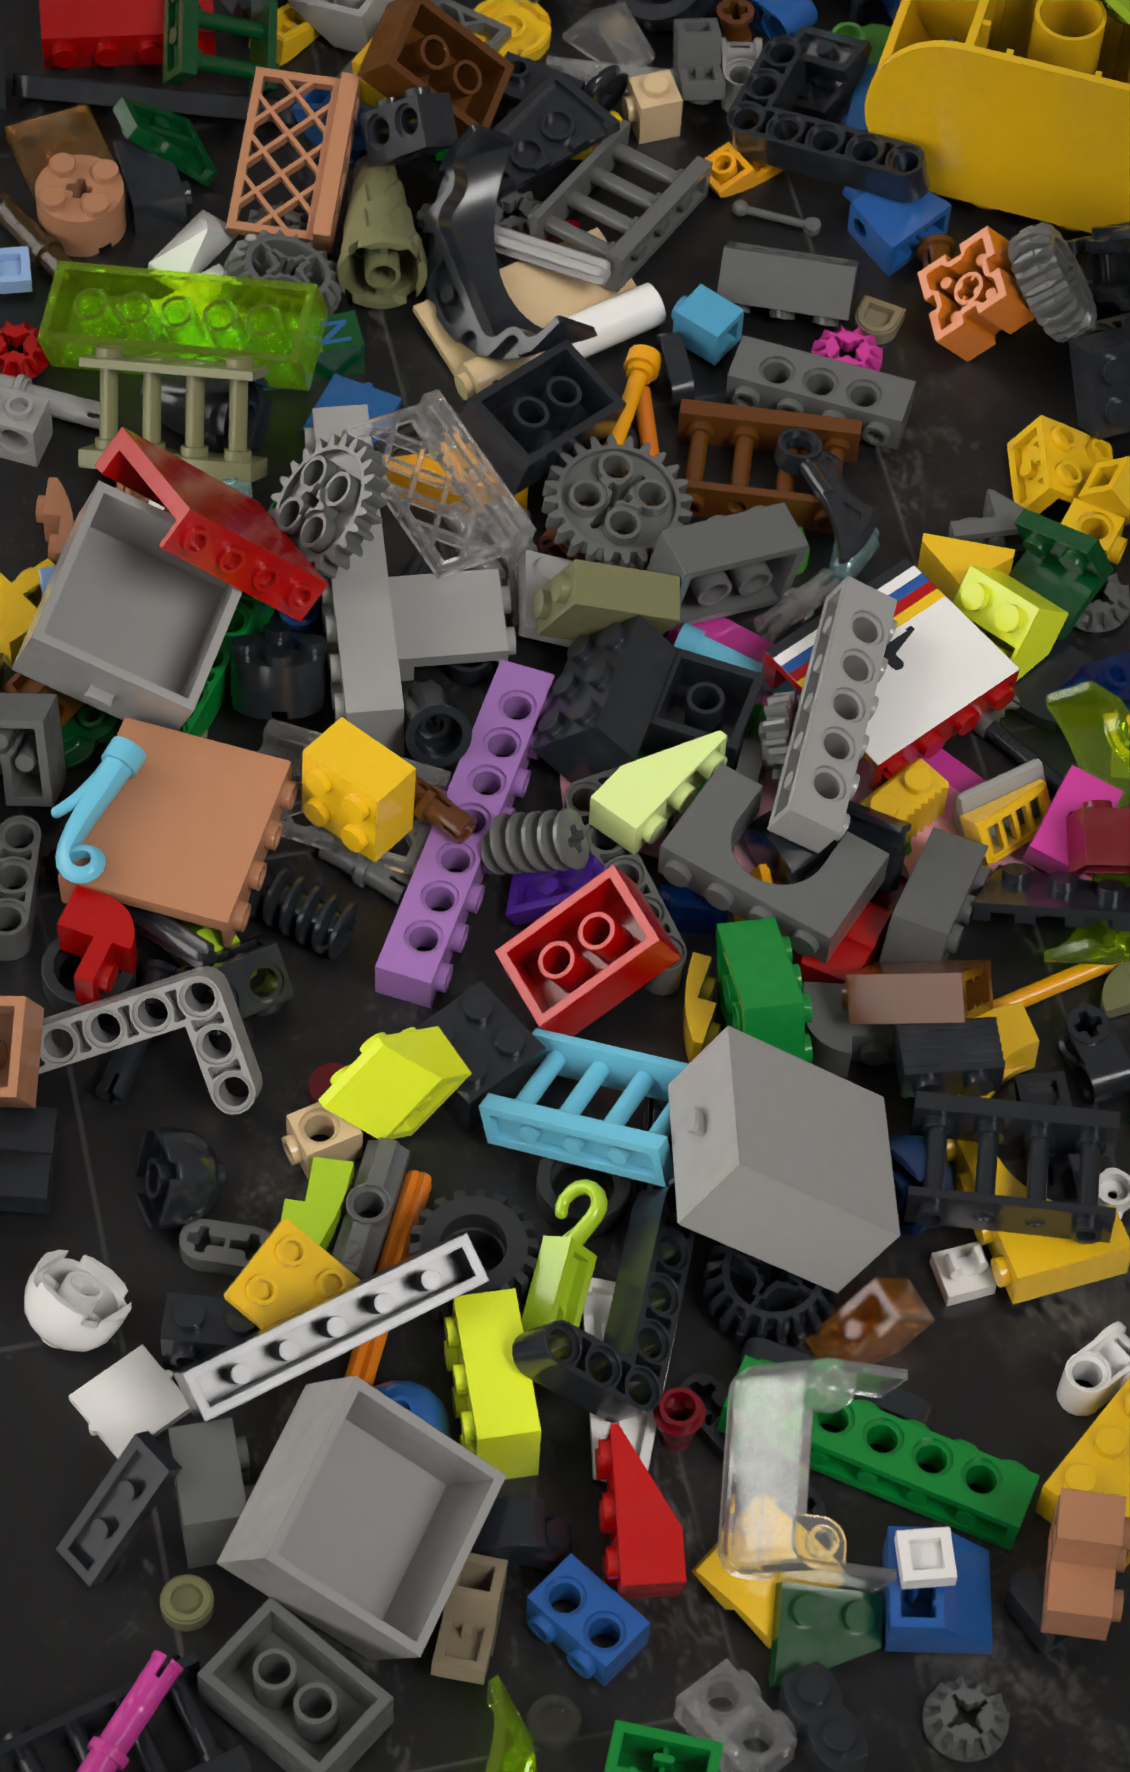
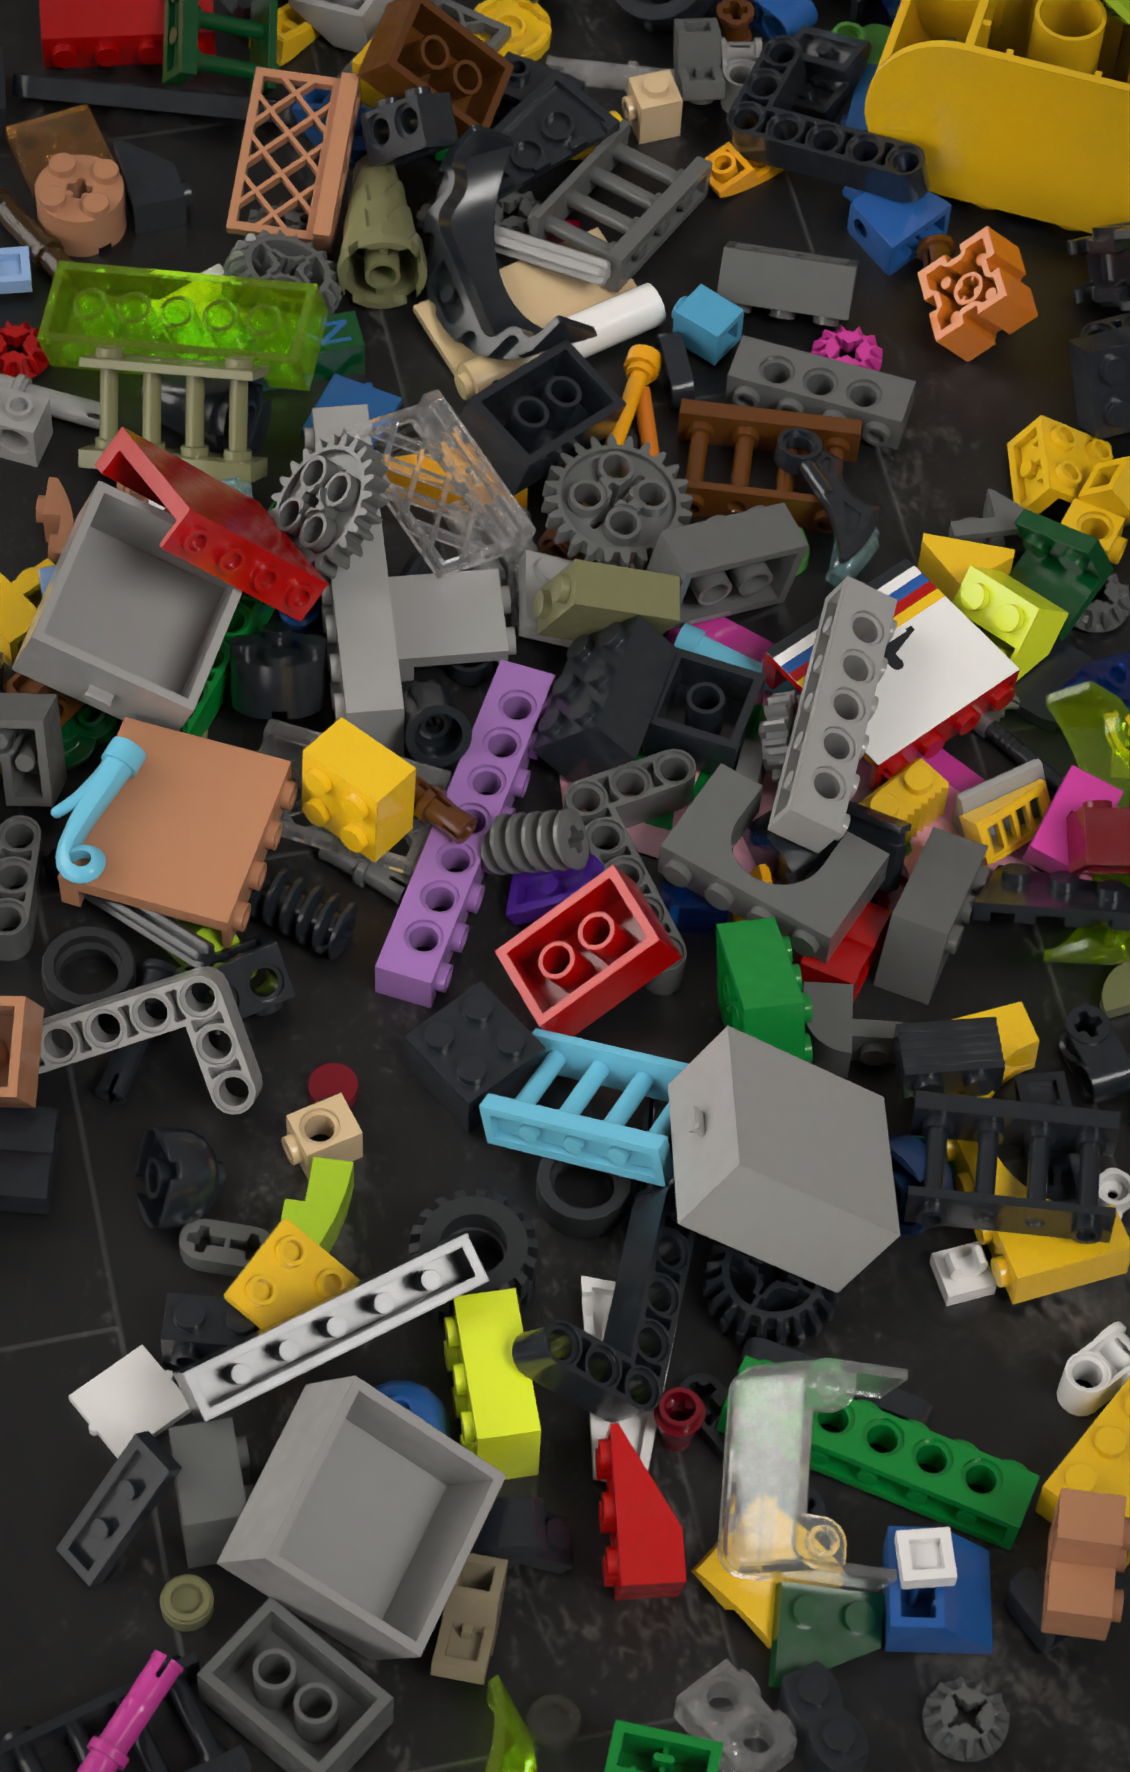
white cylinder [24,1250,131,1352] -> none
red brick [57,885,137,1005] -> none
dark green wing [113,97,218,186] -> none
white slope [148,209,238,286] -> none
neon yellow slope [318,1026,472,1140] -> none
dark grey piece [332,1137,410,1280] -> none
orange axle [345,1170,432,1386] -> none
lime piece [521,1179,608,1332] -> none
blue brick [526,1553,650,1687] -> none
clear slope [563,2,655,77] -> none
black piece [582,64,629,112] -> none
yellowish green slope [589,730,727,855] -> none
yellow slope [682,952,722,1064] -> none
dark grey hinge [732,200,821,236] -> none
clear pin [754,568,840,643] -> none
clear orange slope [806,1277,935,1372] -> none
reddish brown brick [841,960,993,1025] -> none
dark tan tile [854,295,906,345] -> none
light orange bar [993,949,1123,1009] -> none
dark grey gear [1008,222,1097,343] -> none

